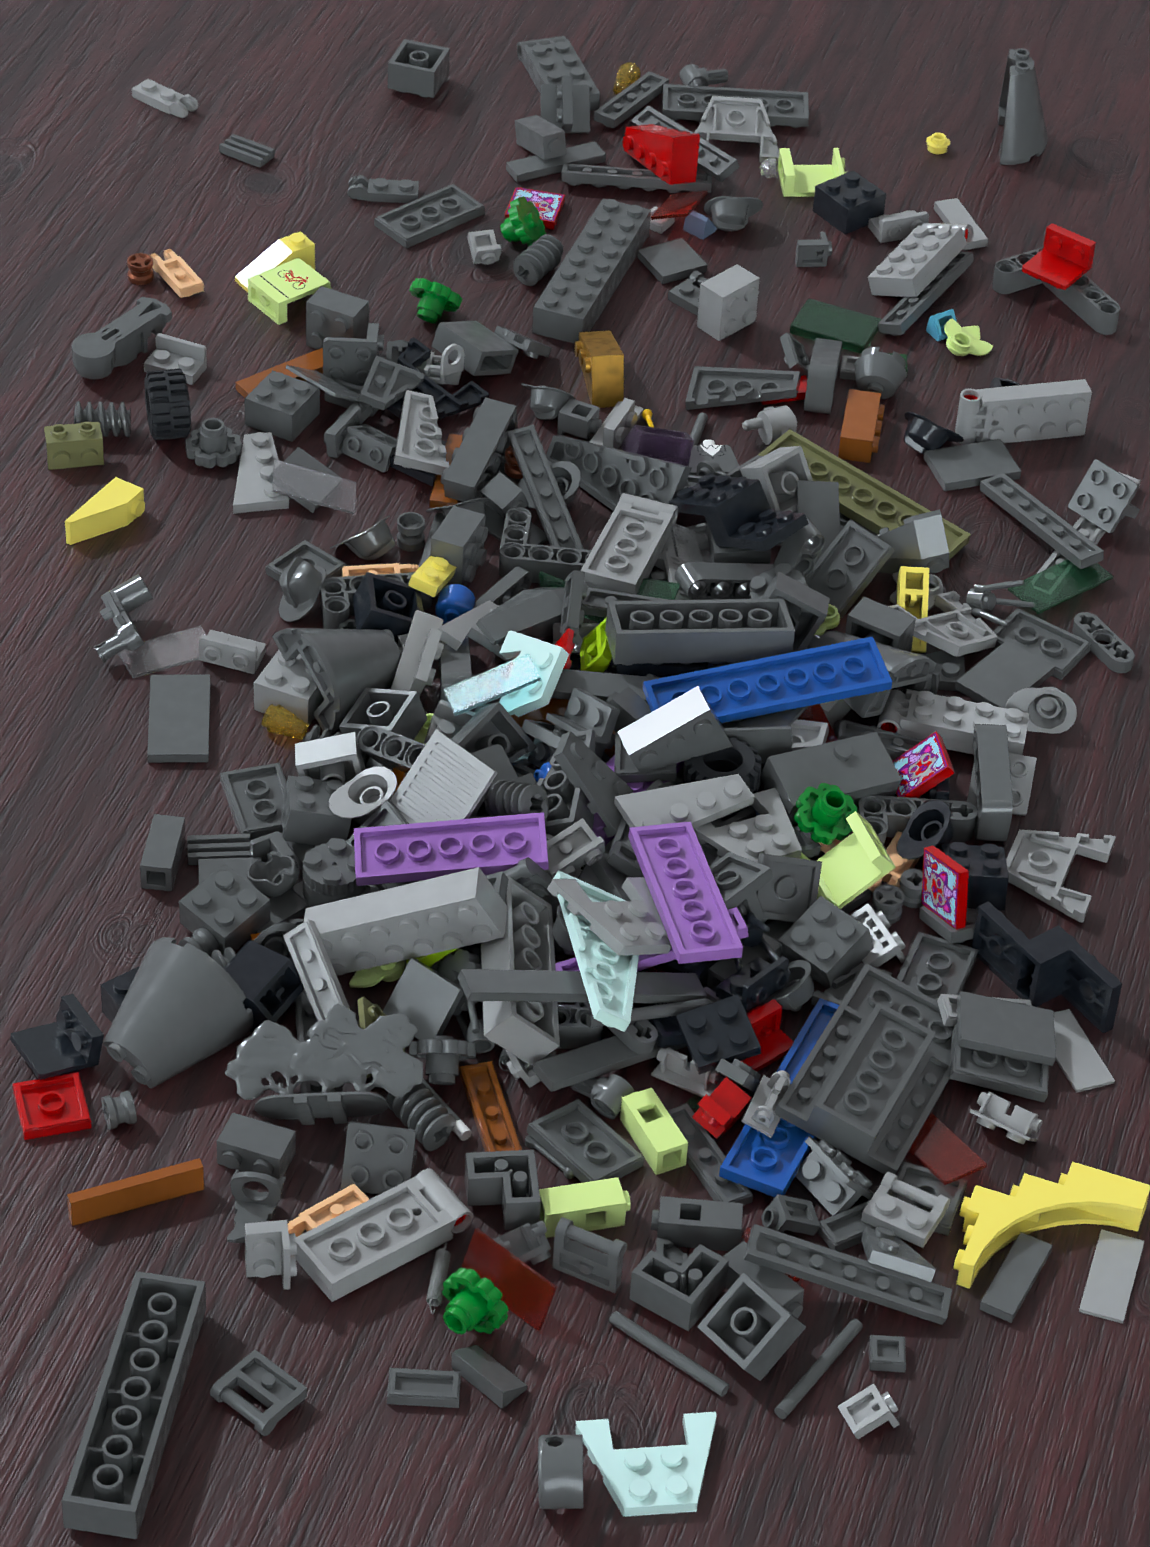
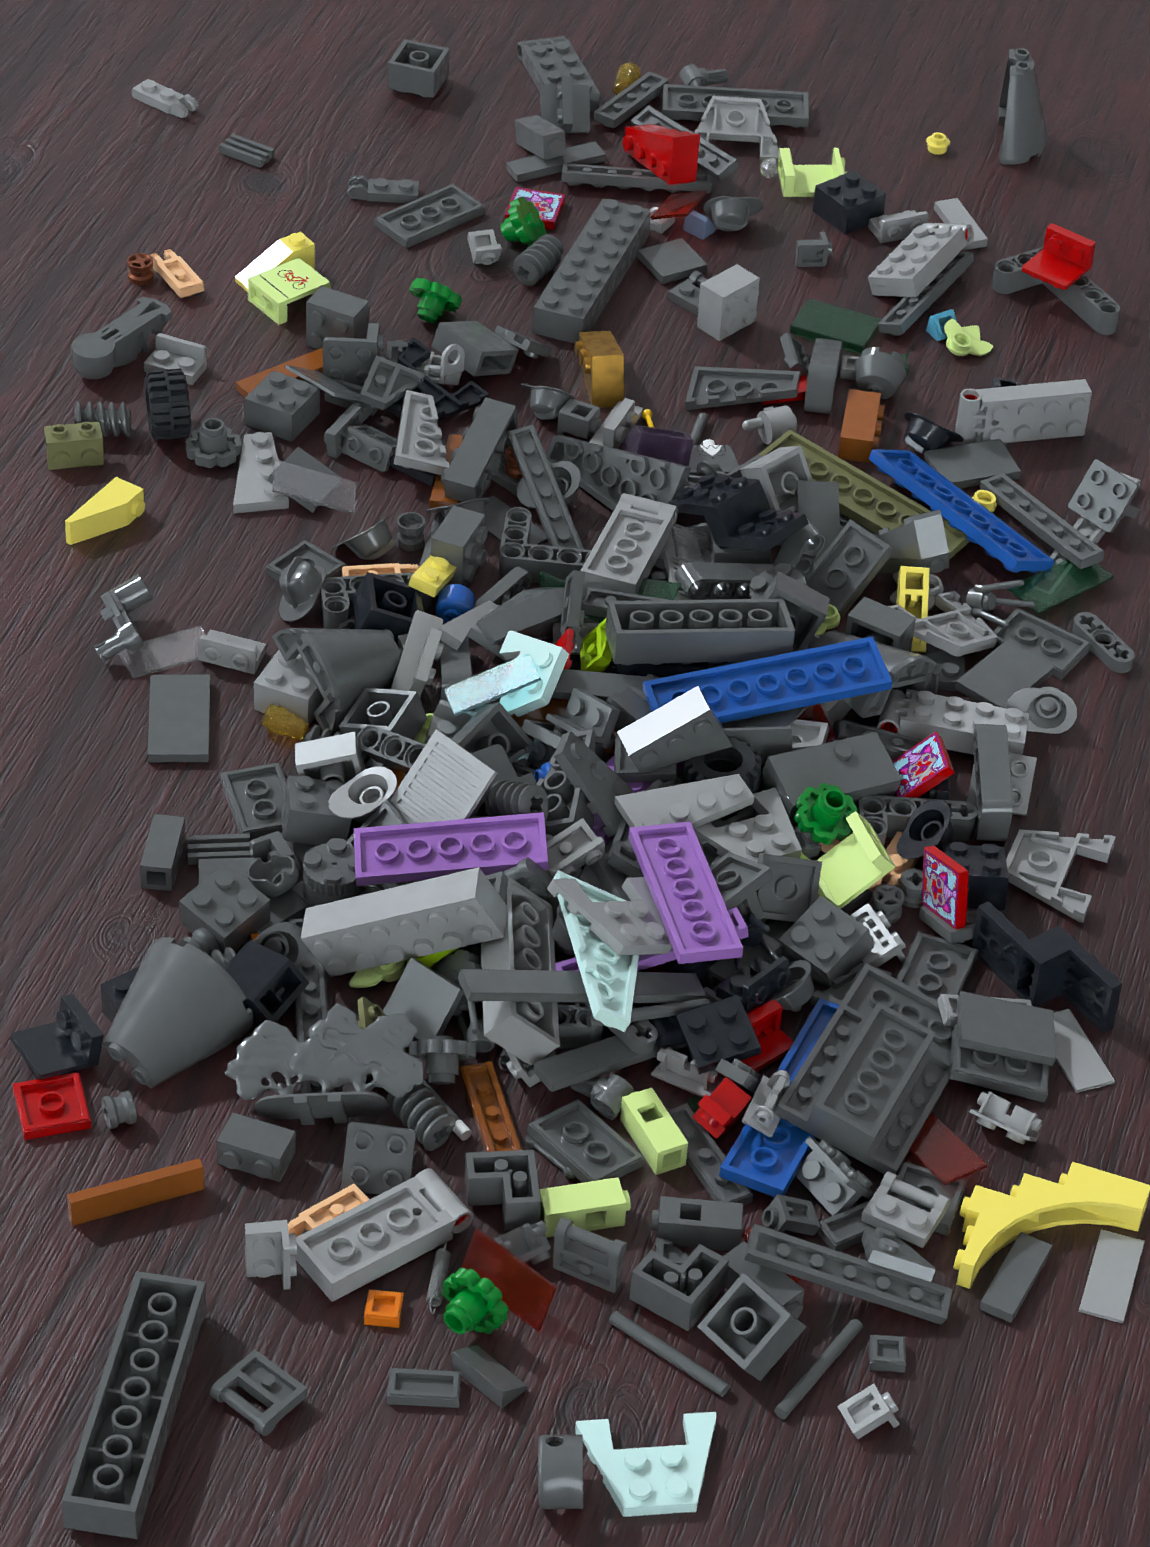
dark grey hair [227,1169,286,1243] -> none
light grey tile [283,920,350,1021] -> none
dark grey brick [480,472,529,519] -> none
none -> orange tile [364,1289,404,1328]
none -> blue plate [869,449,1054,573]
none -> light yellow plate [971,490,997,513]

